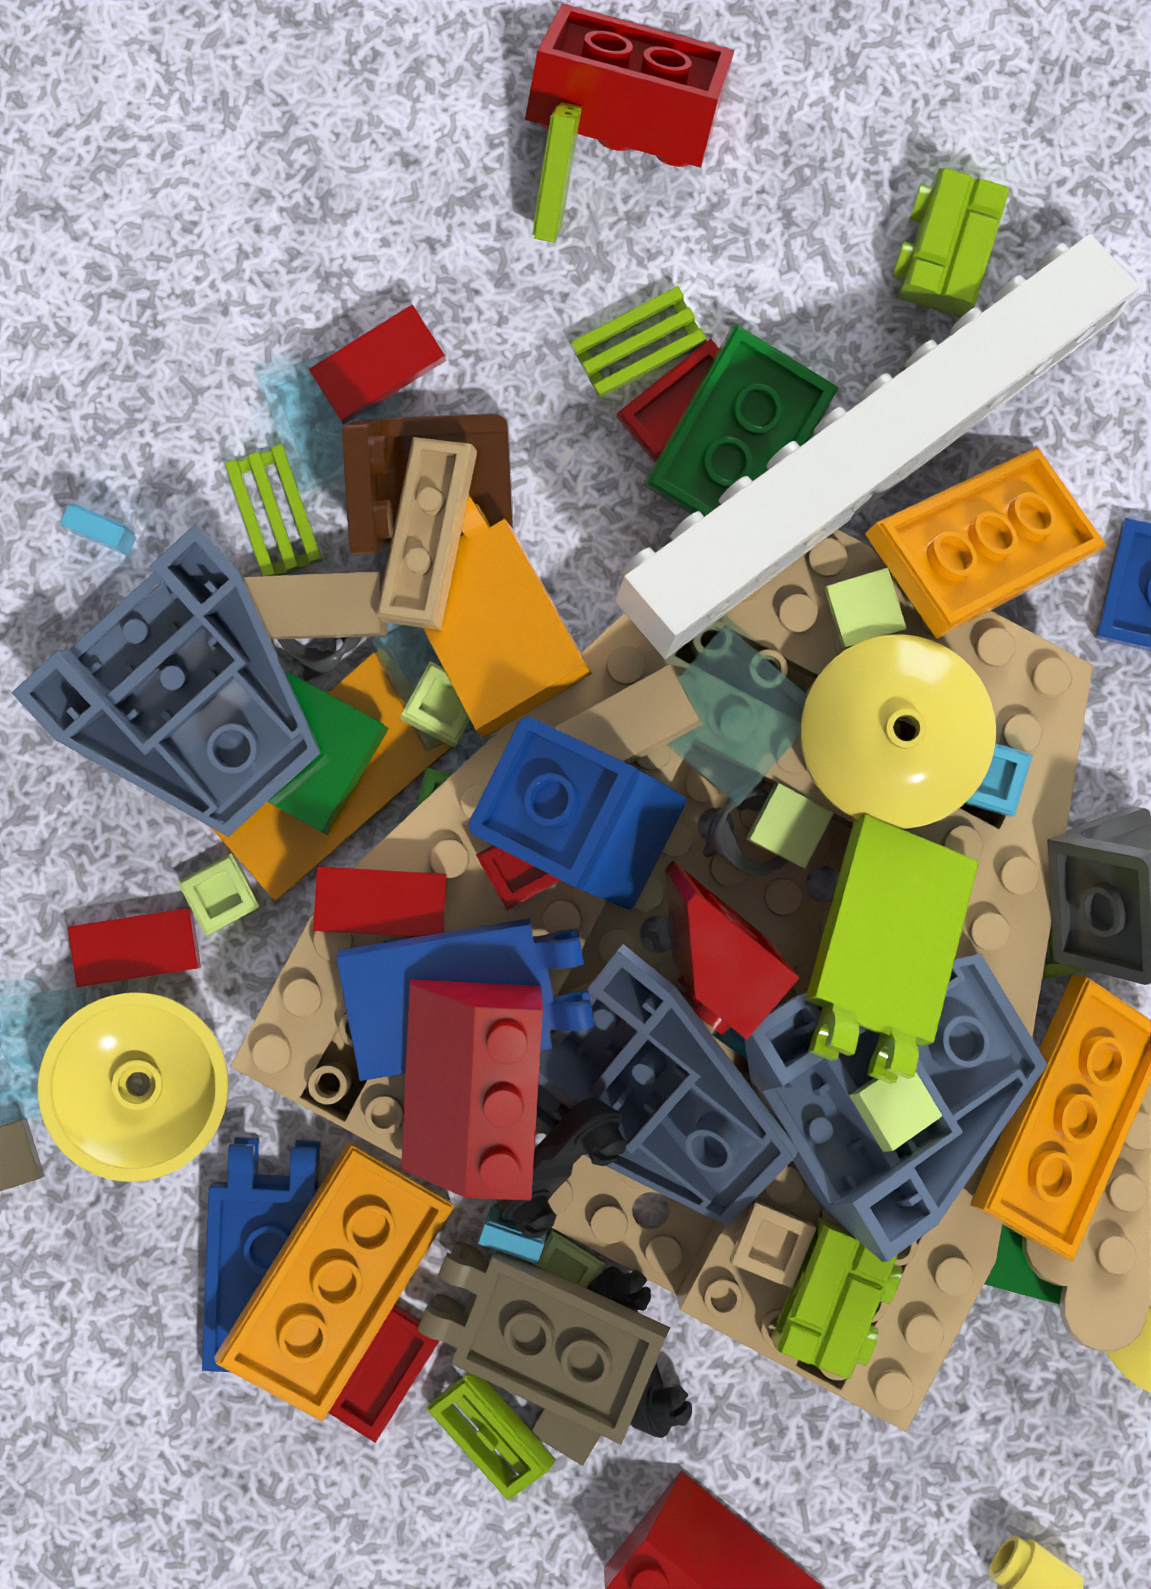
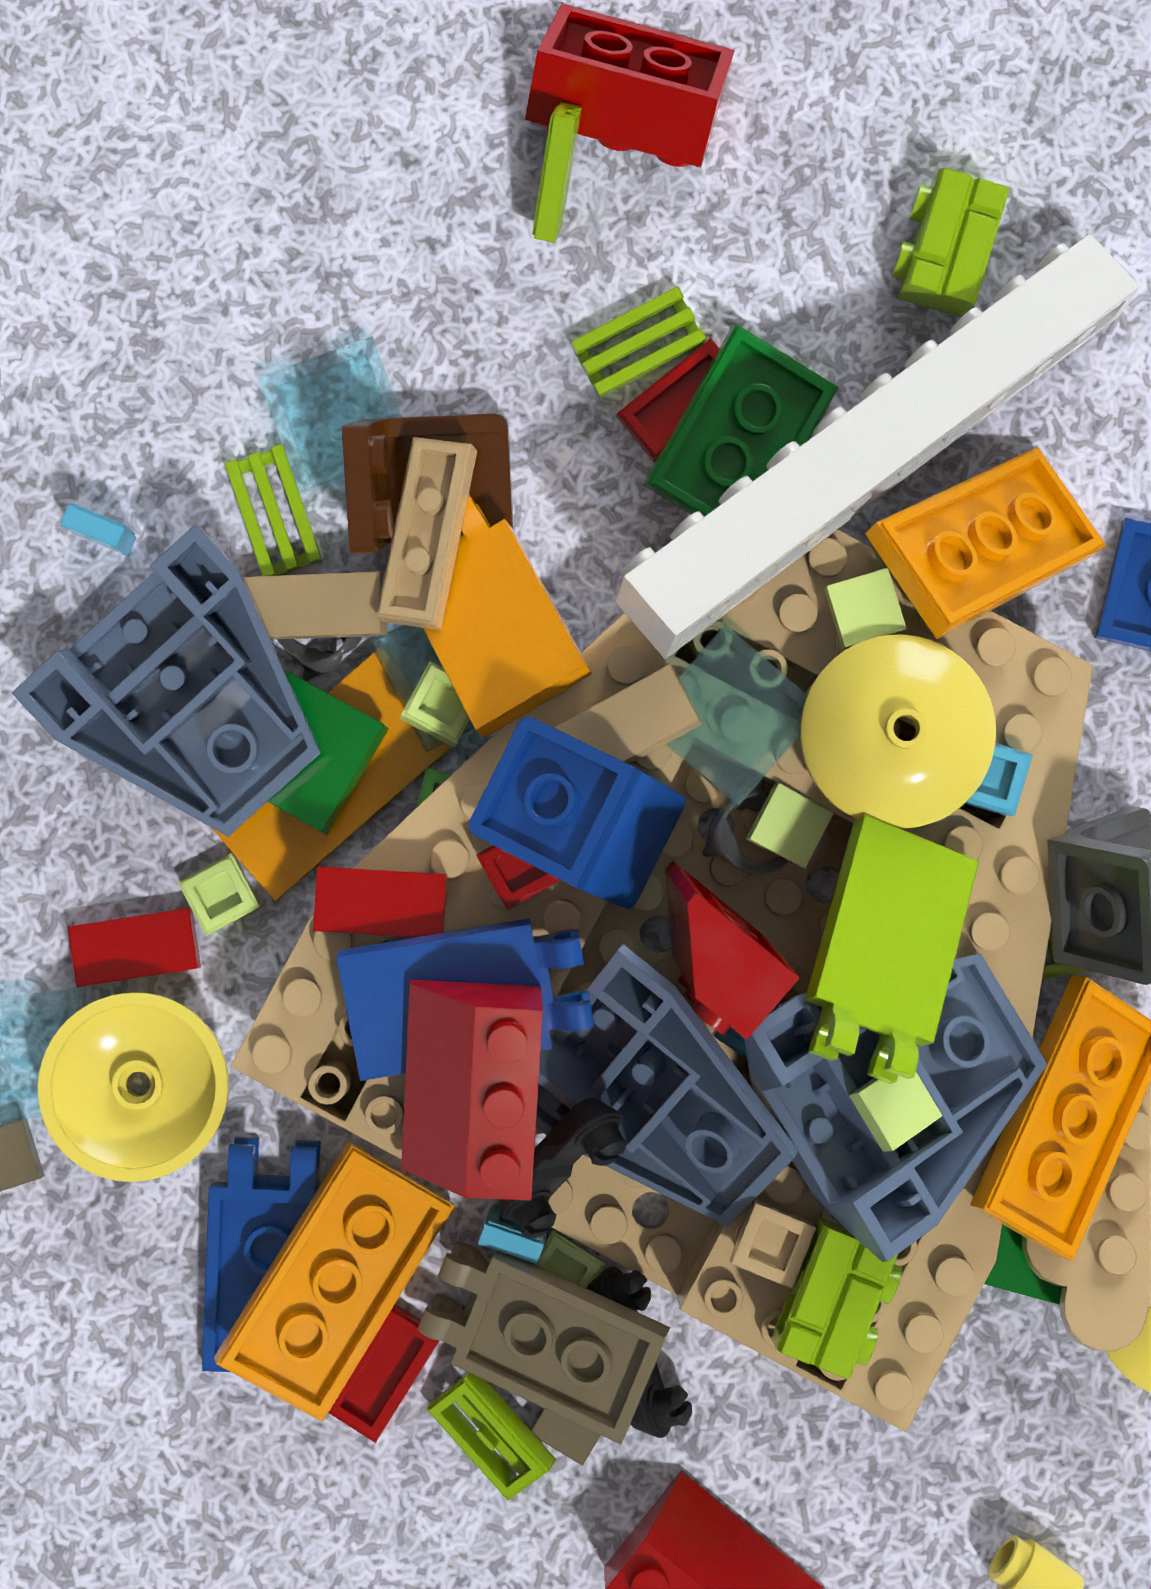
red tile [309,304,446,425] -> none

